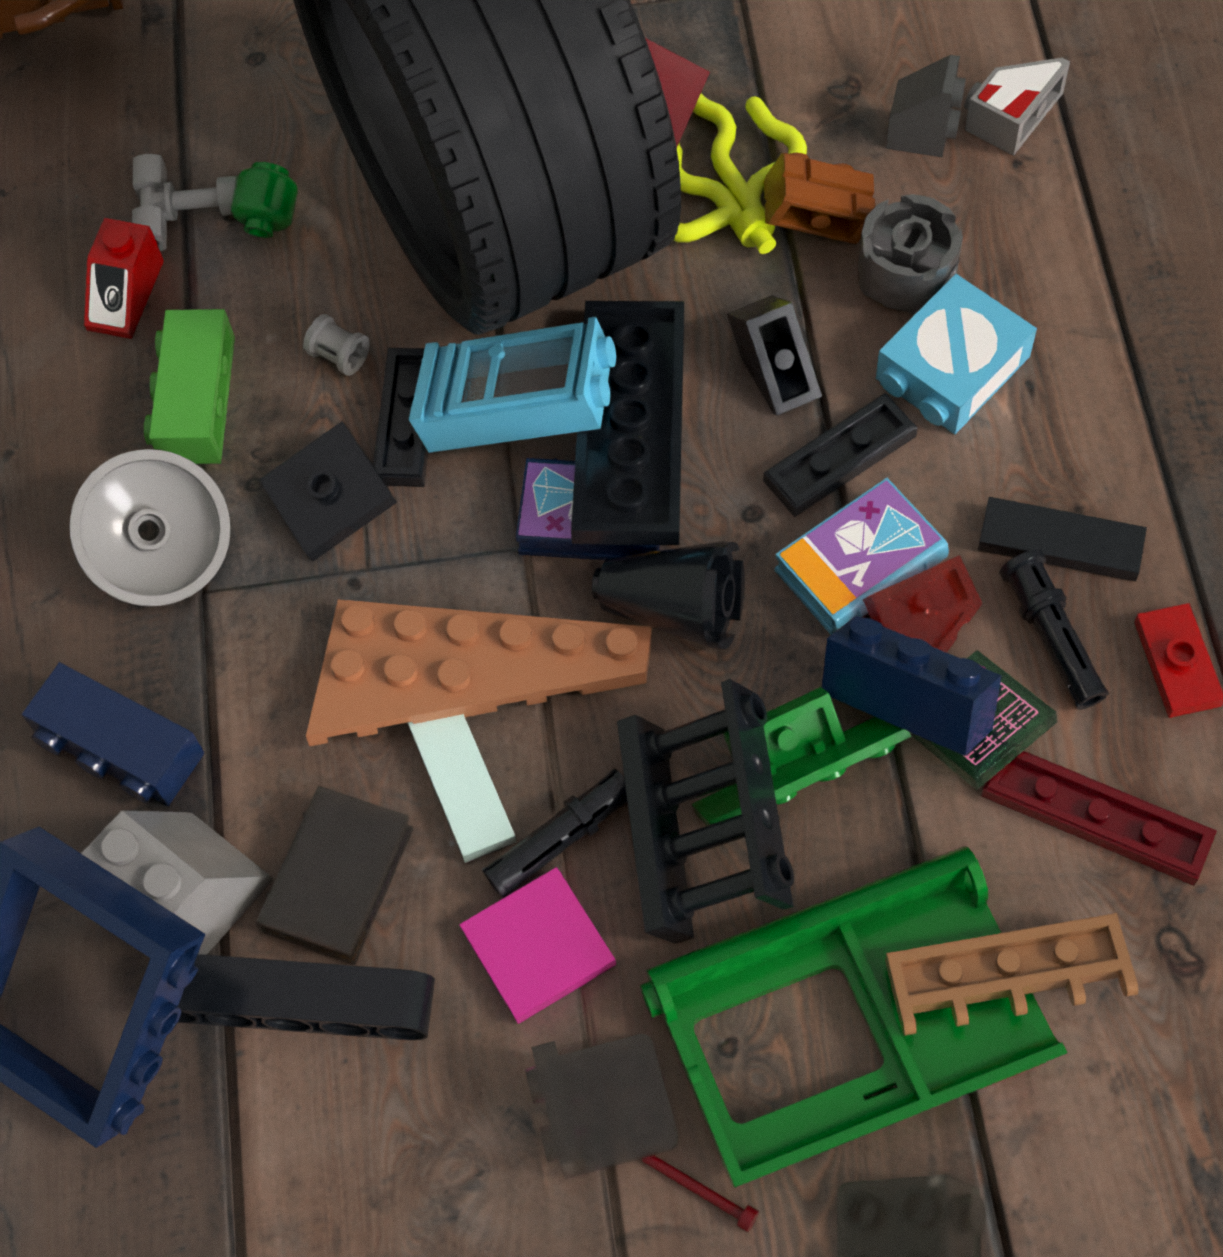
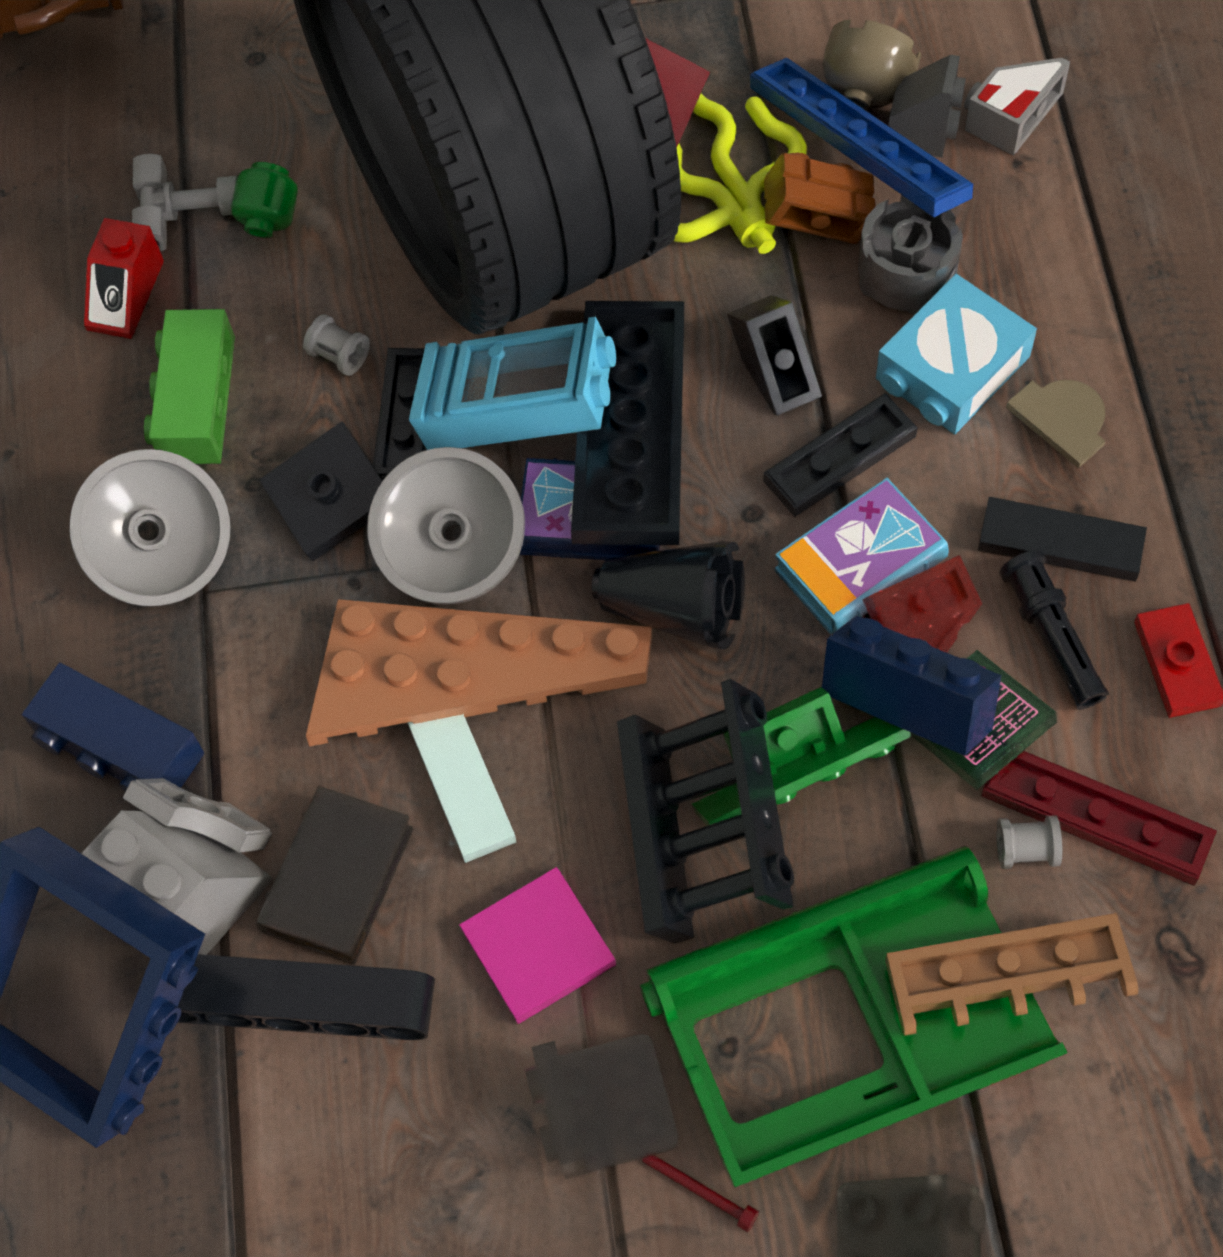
black pin [482,768,627,898] -> none
none -> light grey tile [123,778,272,853]
none -> light grey dish [367,447,525,605]
none -> blue tile [750,57,973,217]
none -> dark tan cylinder [822,19,922,111]
none -> light grey bush [996,815,1062,869]
none -> dark tan piece [1006,380,1105,468]

